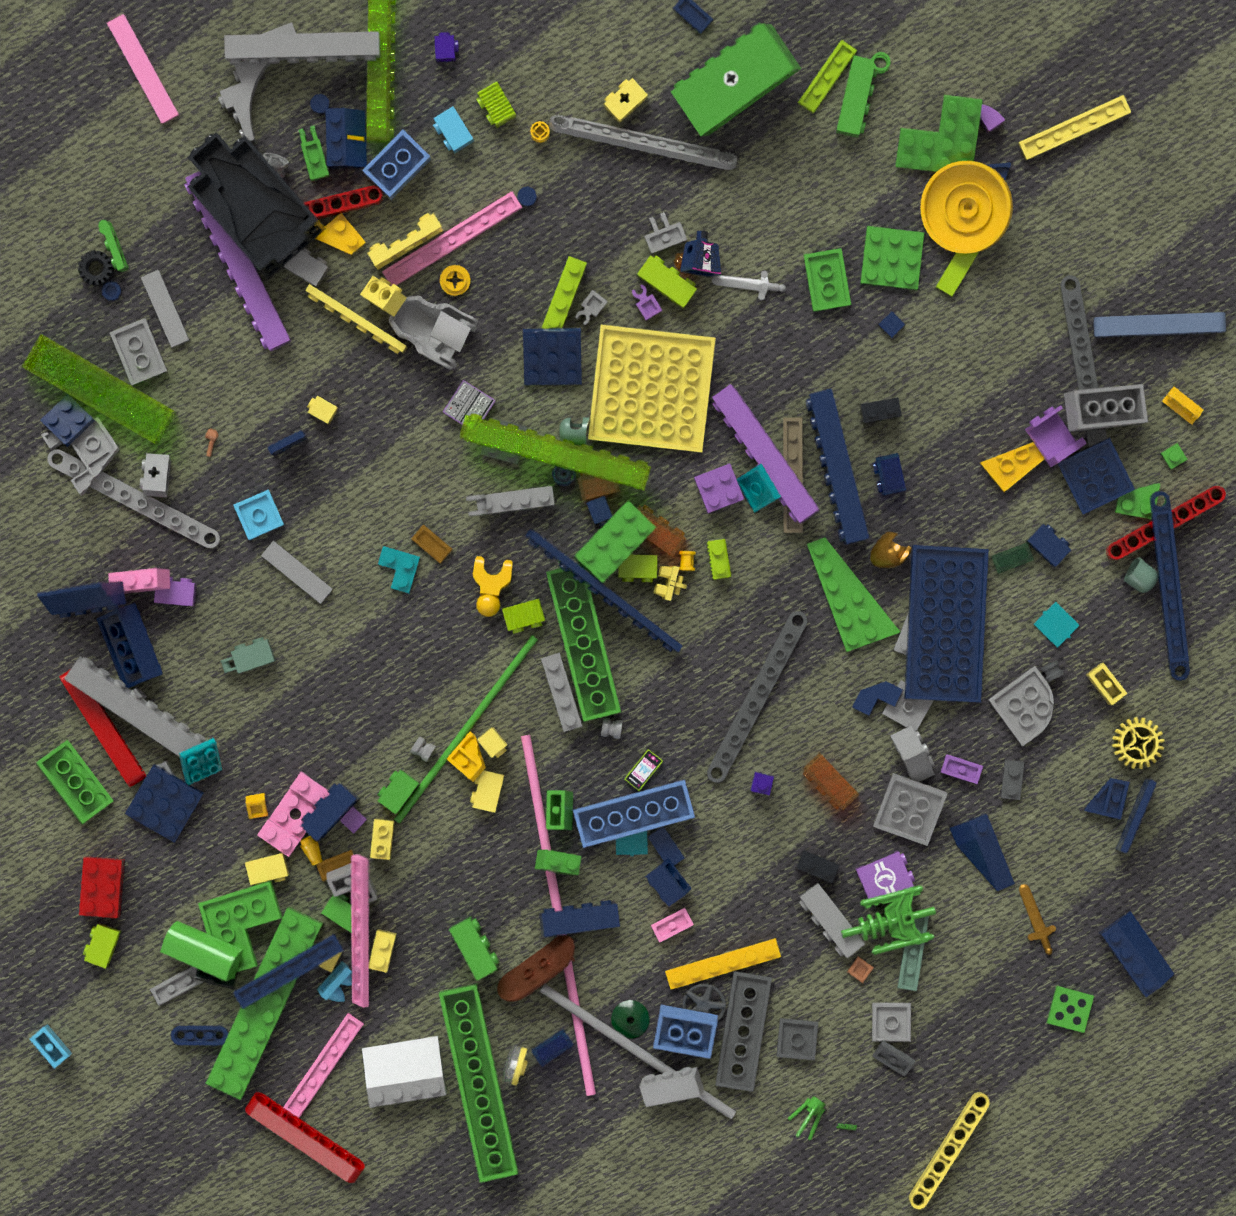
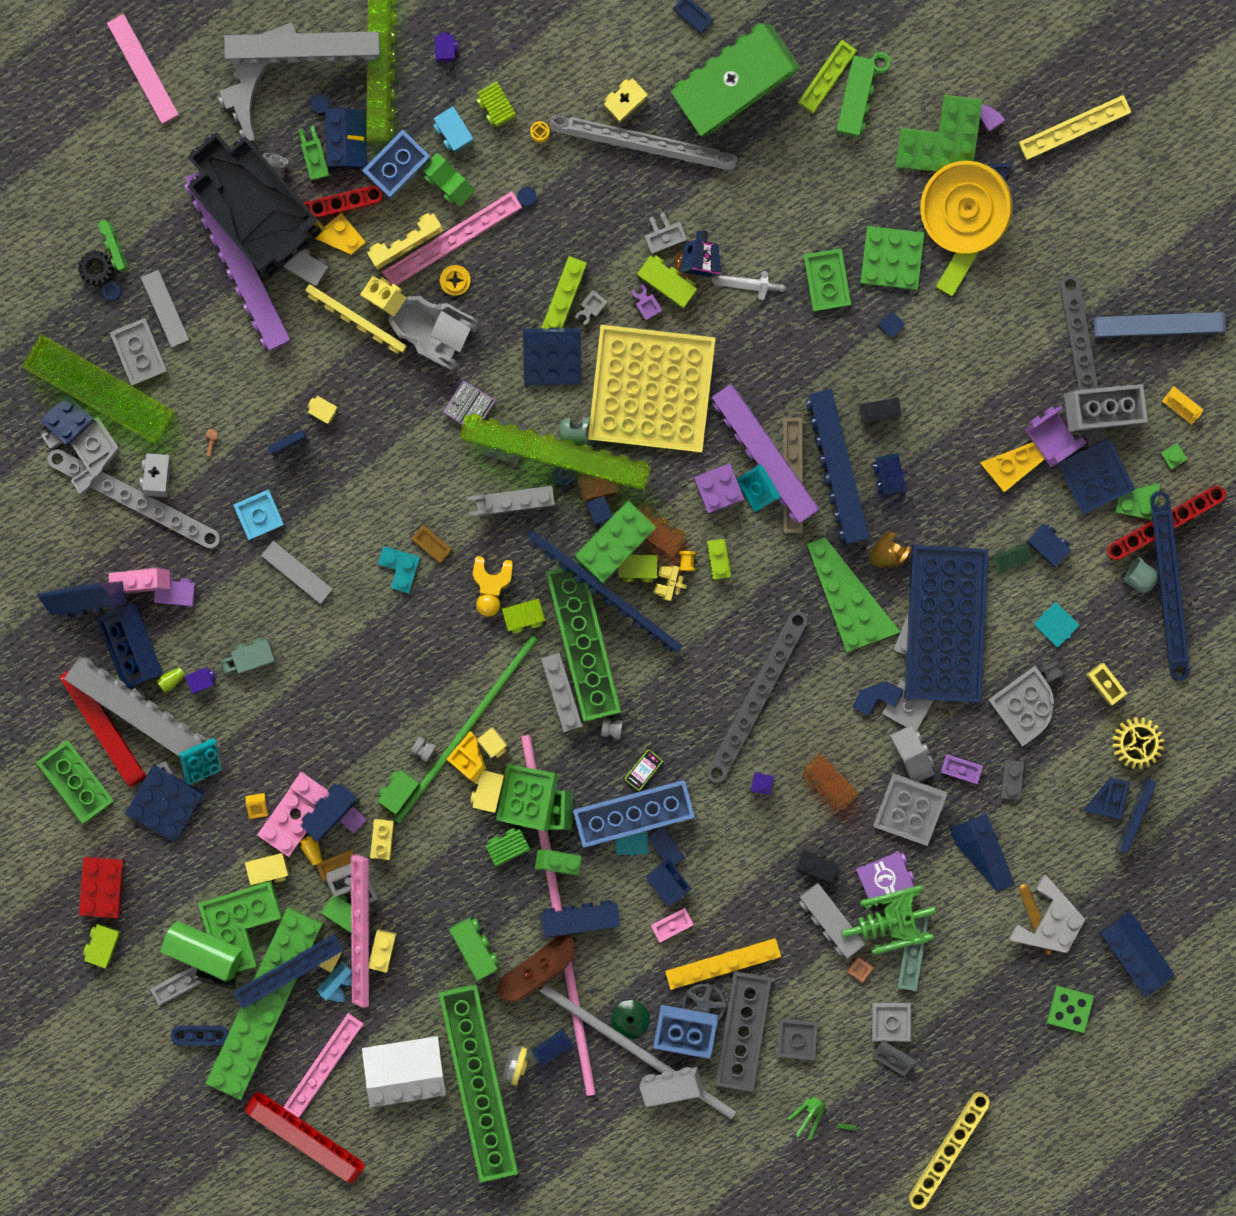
medium azure brick [30,1024,72,1068] -> none
none -> lime cone [156,667,185,693]
none -> dark purple brick [185,667,217,694]
none -> bright green brick [421,153,476,207]
none -> bright green brick [486,827,530,867]
none -> bright green plate [496,764,558,831]
none -> light grey wing [1008,875,1085,953]

